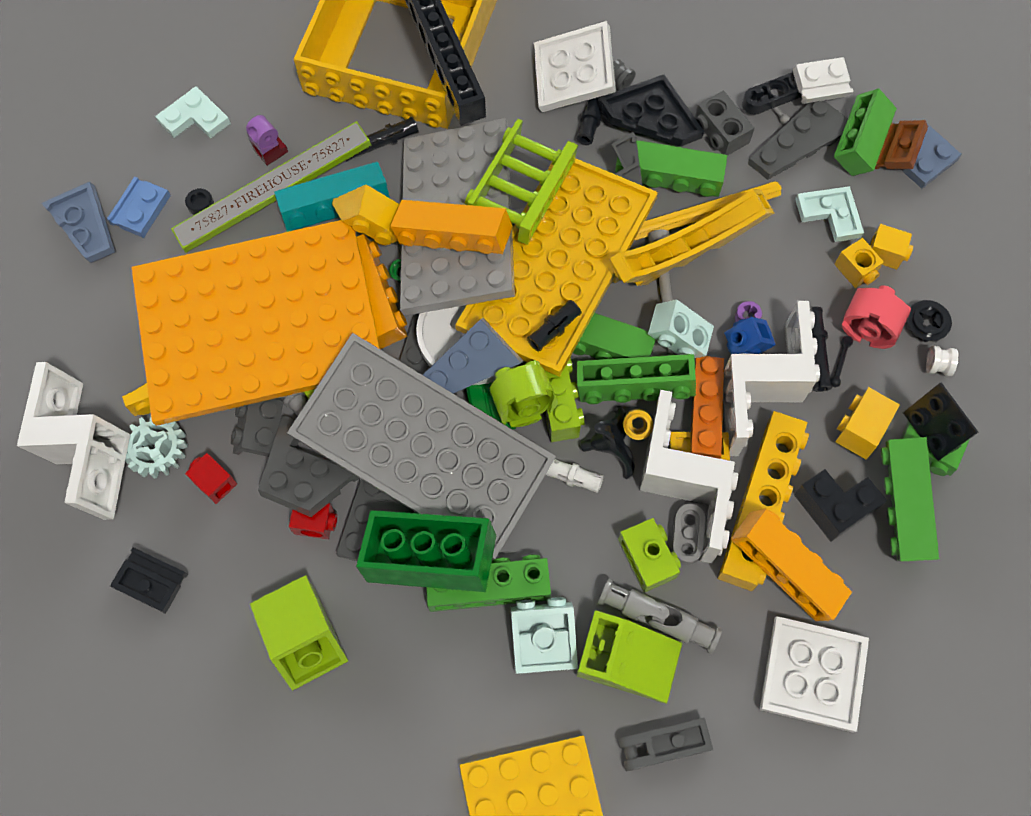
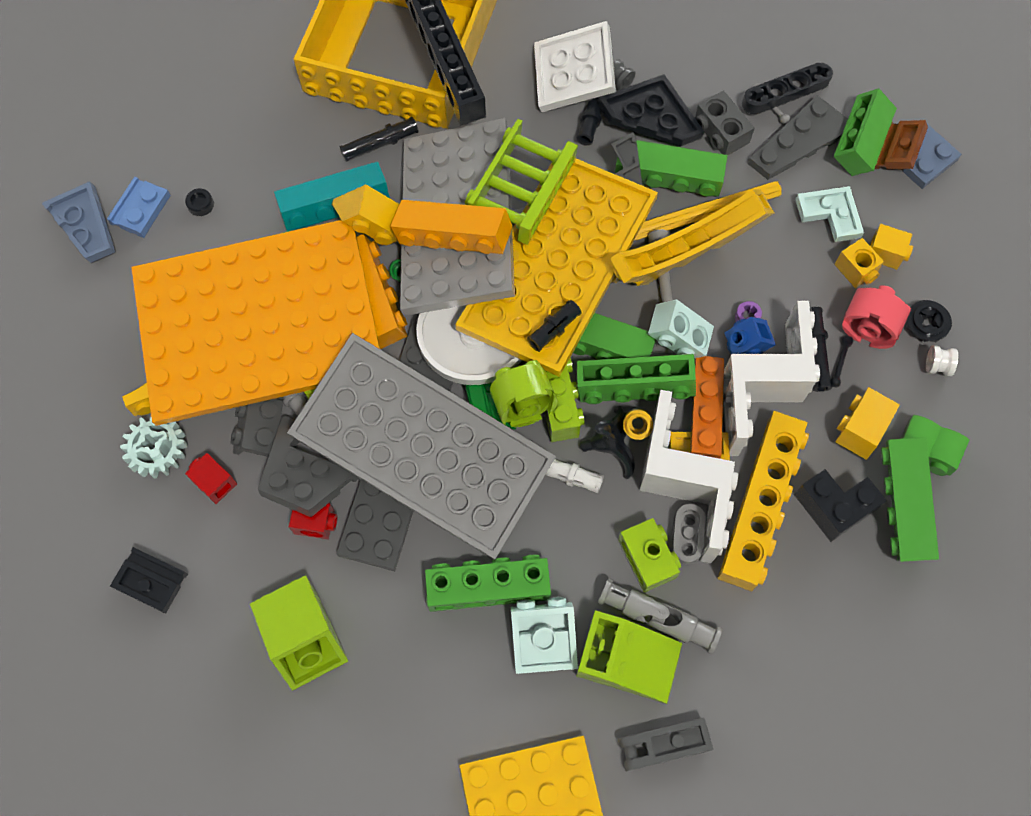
white bracket [17,362,130,520] -> none
light aqua plate [155,86,231,139] -> none
light grey tile [171,121,371,253] -> none
medium lavender leg [246,115,288,166] -> none
green brick [356,510,497,592] -> none
sand blue wing [423,318,523,393] -> none
light orange brick [731,508,852,621] -> none
white plate [760,616,869,733] -> none
white plate [792,57,854,104] -> none
black hinge [903,382,979,461] -> none

